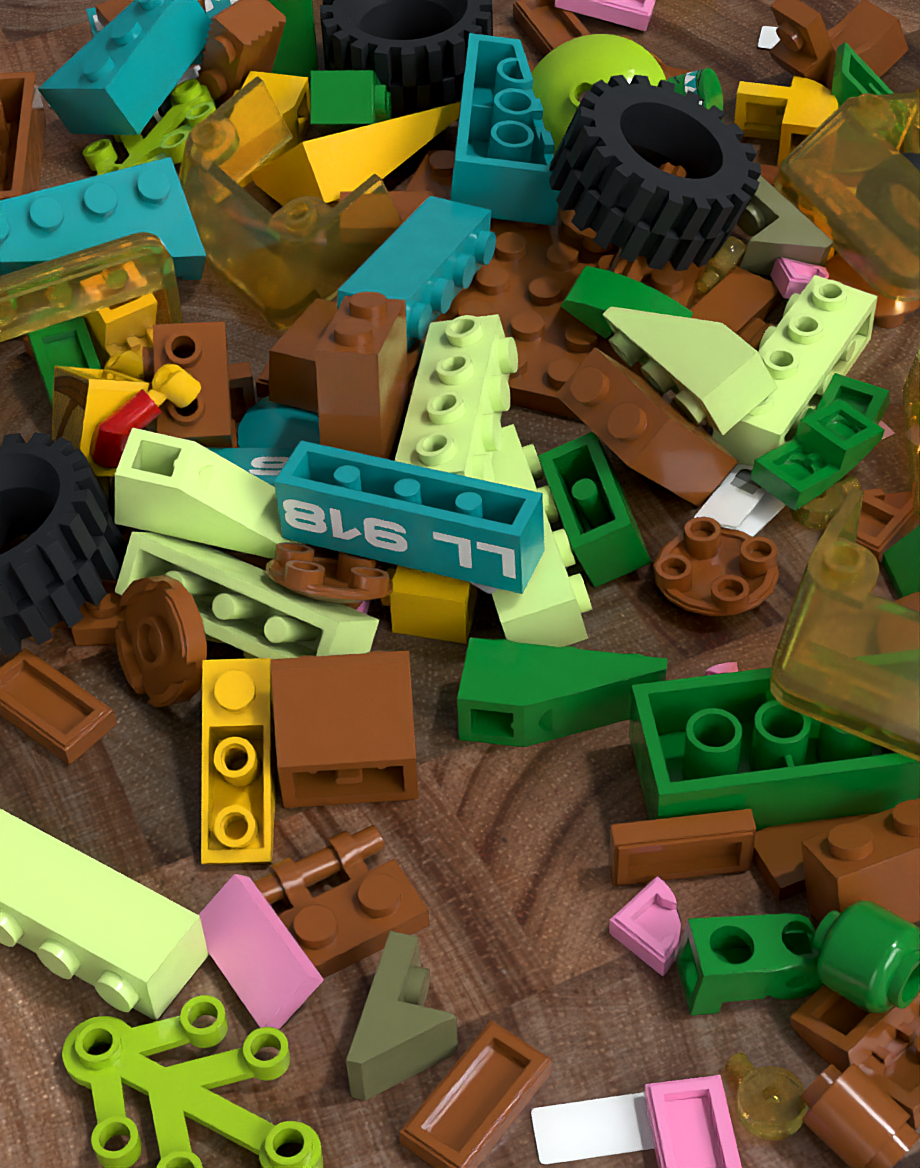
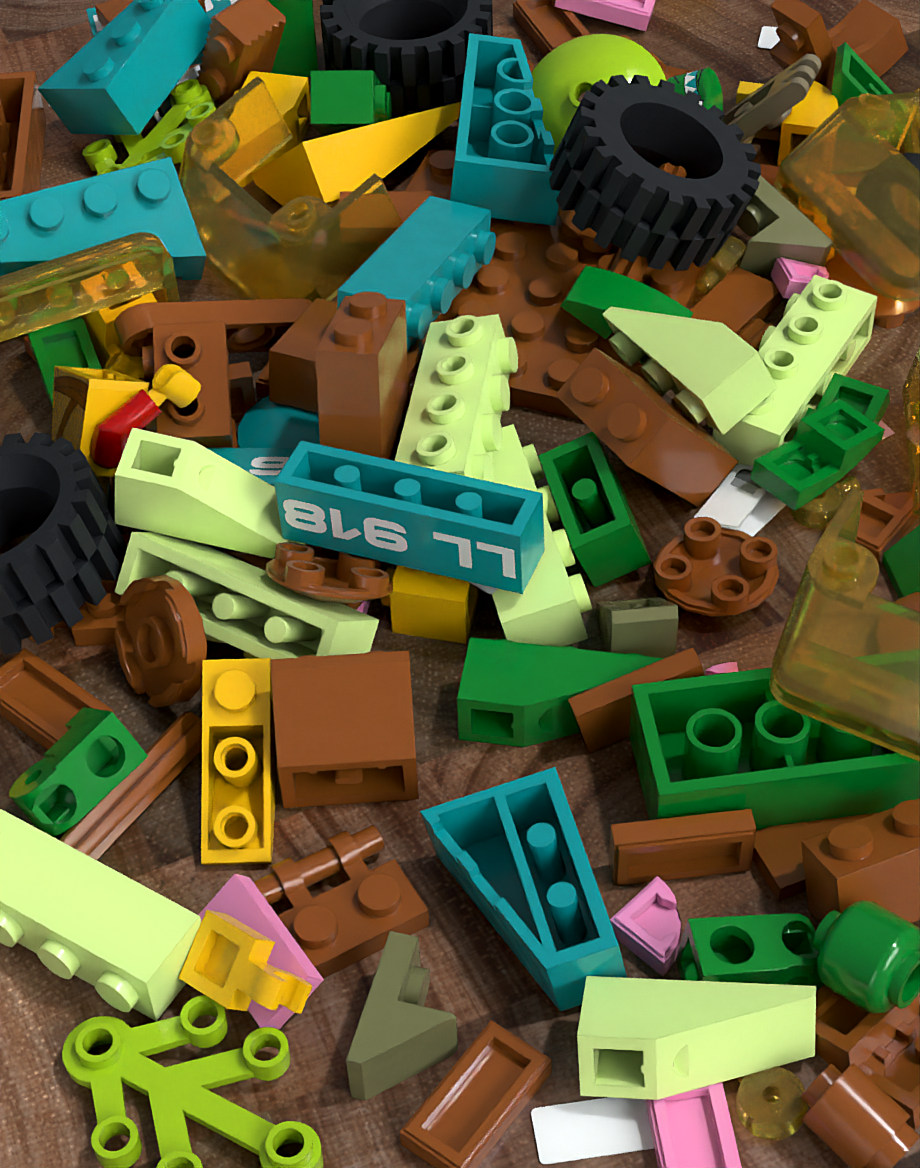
none -> green leg [9,707,148,837]
none -> dark orange axle [60,712,202,860]
none -> dark orange beam [114,298,313,357]
none -> yellow plate [178,910,312,1014]
none -> teal wedge [420,767,627,1011]
none -> dark orange tile [568,648,705,753]
none -> yellowish green slope [577,976,816,1100]
none -> olive slope [596,597,679,658]
none -> dark tan hinge [723,54,821,144]

